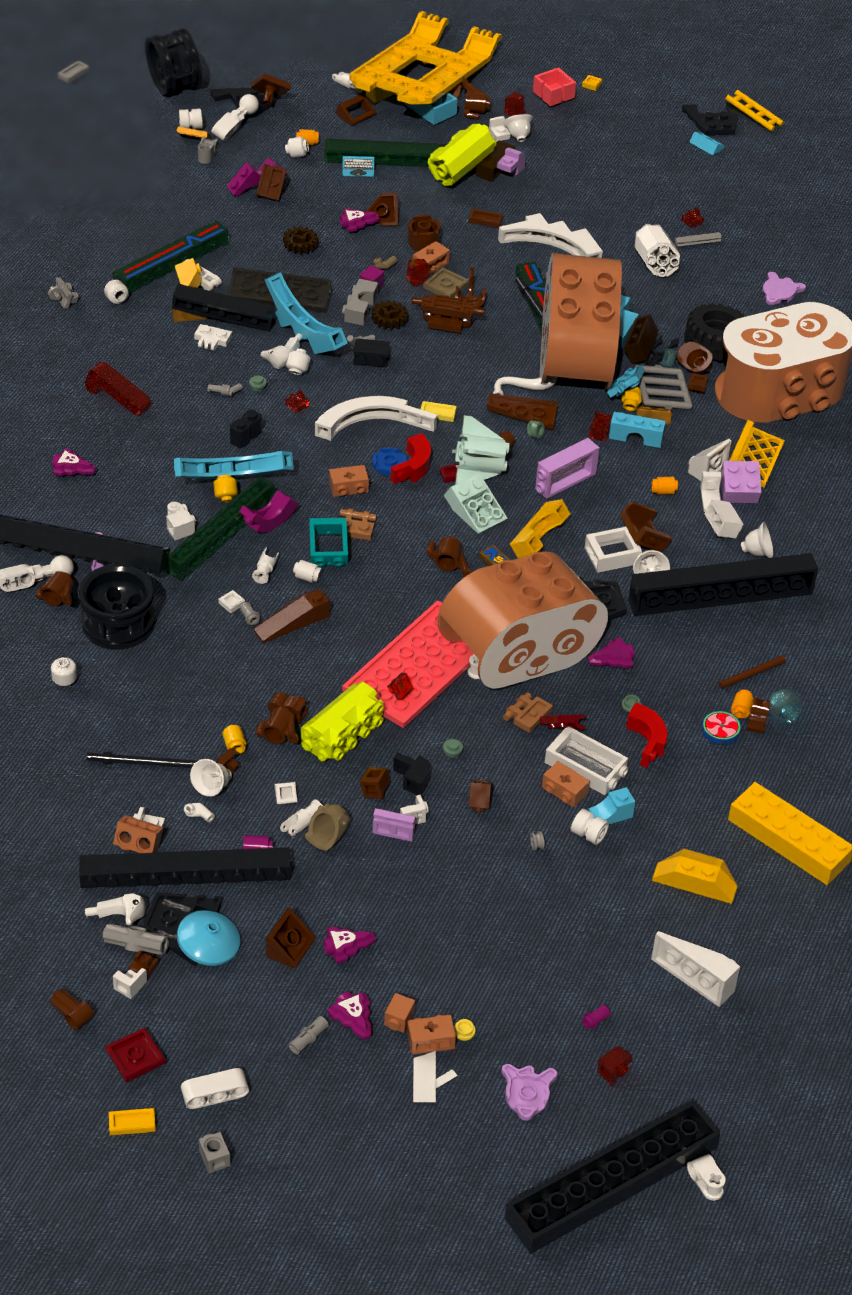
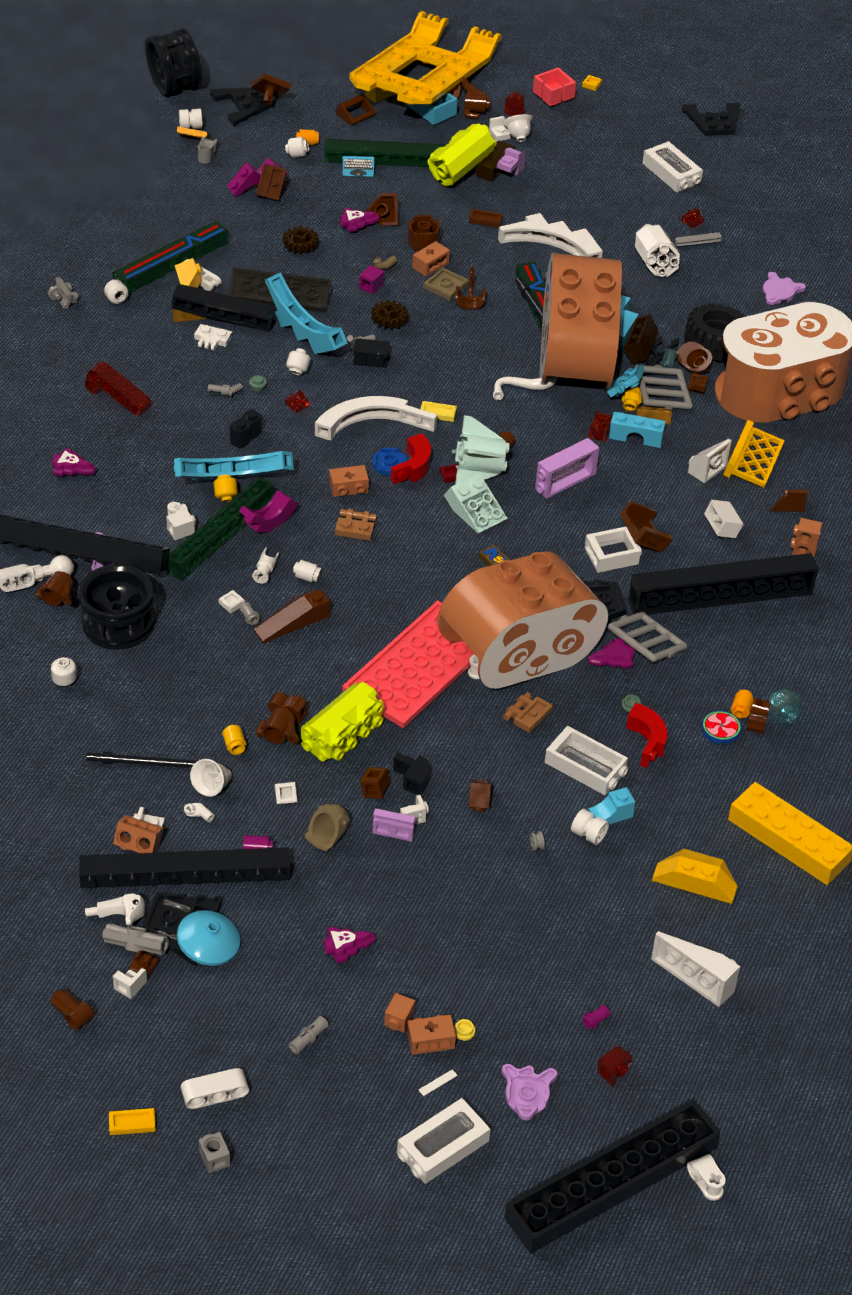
light grey tile [57,61,90,84] -> none
dark red plate [105,1027,166,1083] -> none
white beam [211,94,259,142] -> none
reddish brown tile [216,748,239,774] -> none
white animal [260,334,303,369] -> none
reddish brown slope [266,907,316,968] -> none
white piece [280,799,323,836] -> none
teal window [309,518,348,567] -> none
magenta rock [327,992,371,1040] -> none
white piece [332,72,363,93] -> none
light grey arch [342,279,378,326] -> none
clear red tile [387,673,414,700] -> none
clear red brick [406,259,430,286] -> none
reddish brown piece [411,294,485,333] -> none
white sticker [413,1051,436,1102] -> none
reddish brown piece [426,537,473,577] -> none
sand green plate [443,739,463,758] -> none
reddish brown wing [487,393,558,430] -> none
yellow arch [510,499,570,558] -> none
sand green tile [527,420,545,439] -> none
dark red plate [540,714,585,730] -> none
nougat brick [542,761,590,807] -> none
white hat [633,550,670,574] -> none
light orange brick [652,476,678,495] -> none
medium azure slope [690,132,725,155] -> none
white bracket [700,472,721,512] -> none
reddish brown bar [719,655,786,689] -> none
lavender brick [720,461,761,503] -> none
yellow bar [725,90,784,132] -> none
white hat [741,522,773,558] -> none
none -> white piece [397,1098,490,1184]
none -> light grey bar [608,612,687,662]
none -> white piece [643,141,703,192]
none -> reddish brown slope [769,489,808,512]
none -> nougat brick [790,518,822,557]

